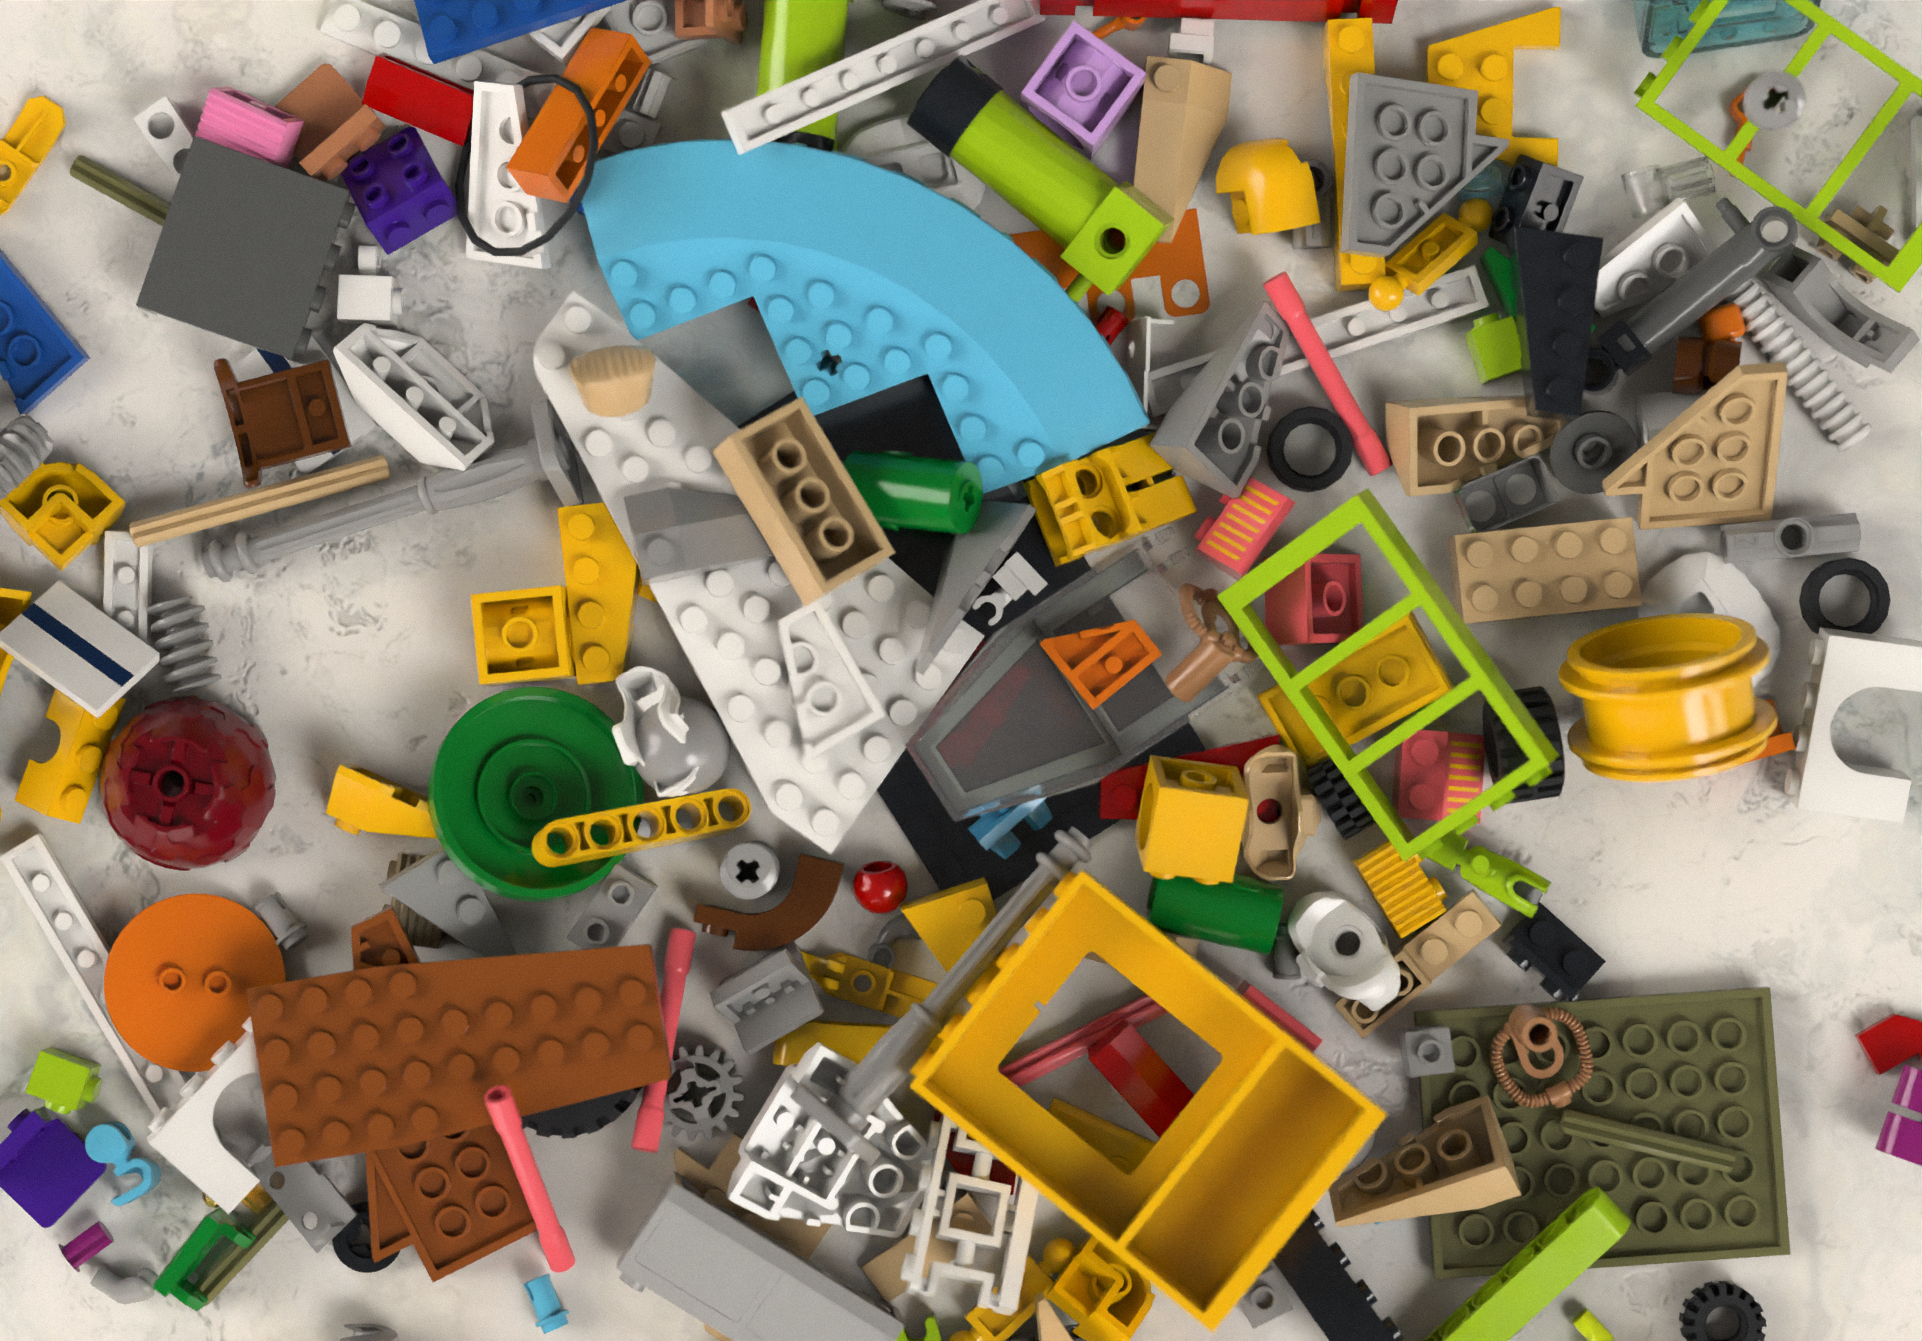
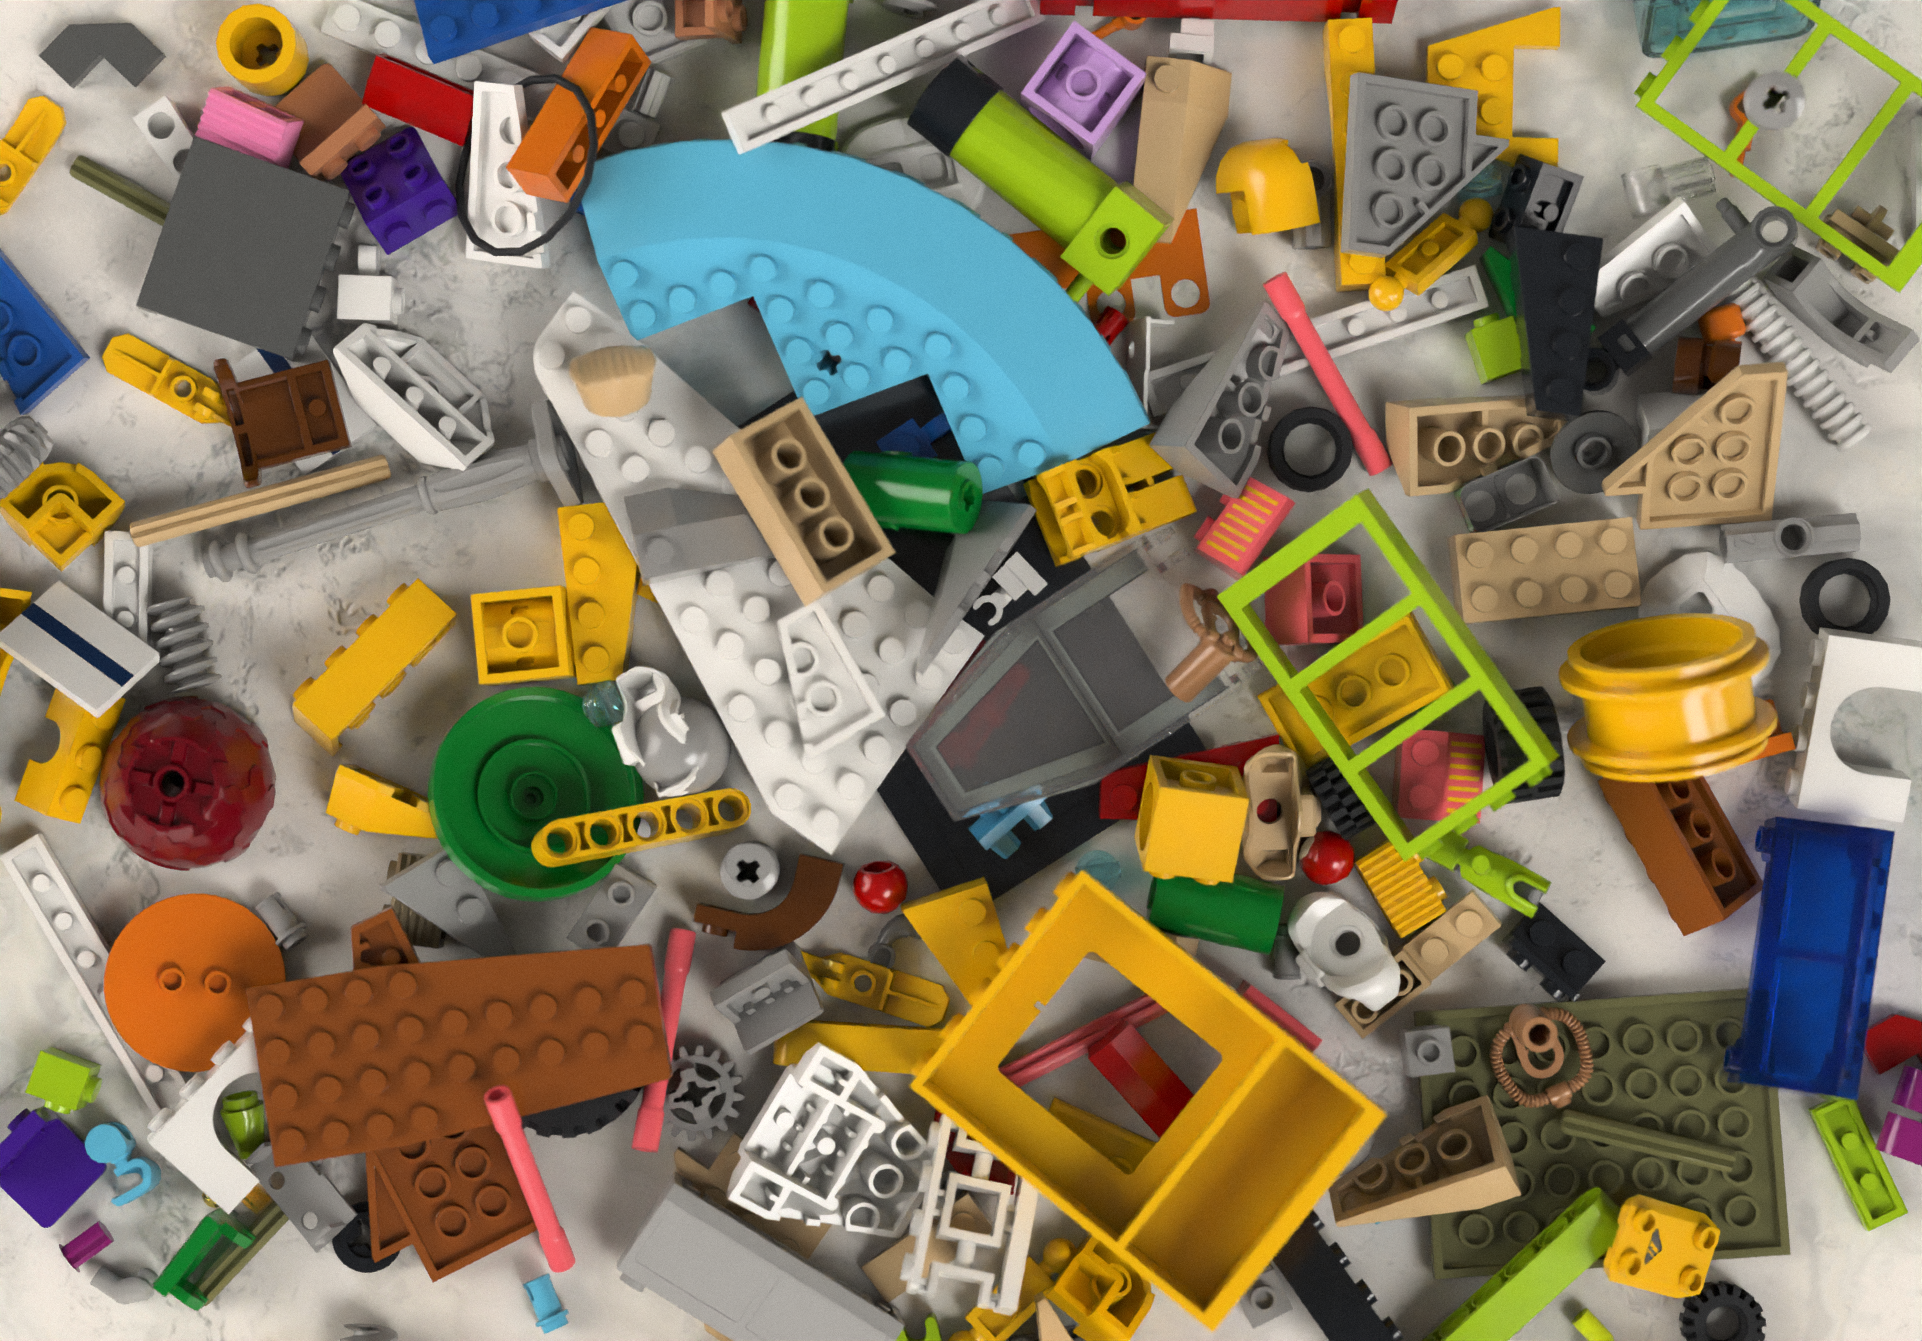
light grey piece [790,826,1093,1166] -> none
orange wing [1039,619,1162,710] -> none
none -> dark grey tile [39,23,166,89]
none -> yellow piece [102,333,232,428]
none -> yellow piece [216,4,309,97]
none -> lime cone [220,1090,265,1160]
none -> yellow wedge [292,578,457,757]
none -> clear light blue plate [583,680,624,727]
none -> blue plate [876,412,952,458]
none -> clear light blue plate [1075,850,1121,890]
none -> red piece [1299,830,1355,885]
none -> dark orange slope [1597,776,1765,936]
none -> yellow shield [1603,1194,1720,1298]
none -> clear blue windscreen [1723,816,1895,1101]
none -> lime tile [1808,1090,1908,1232]

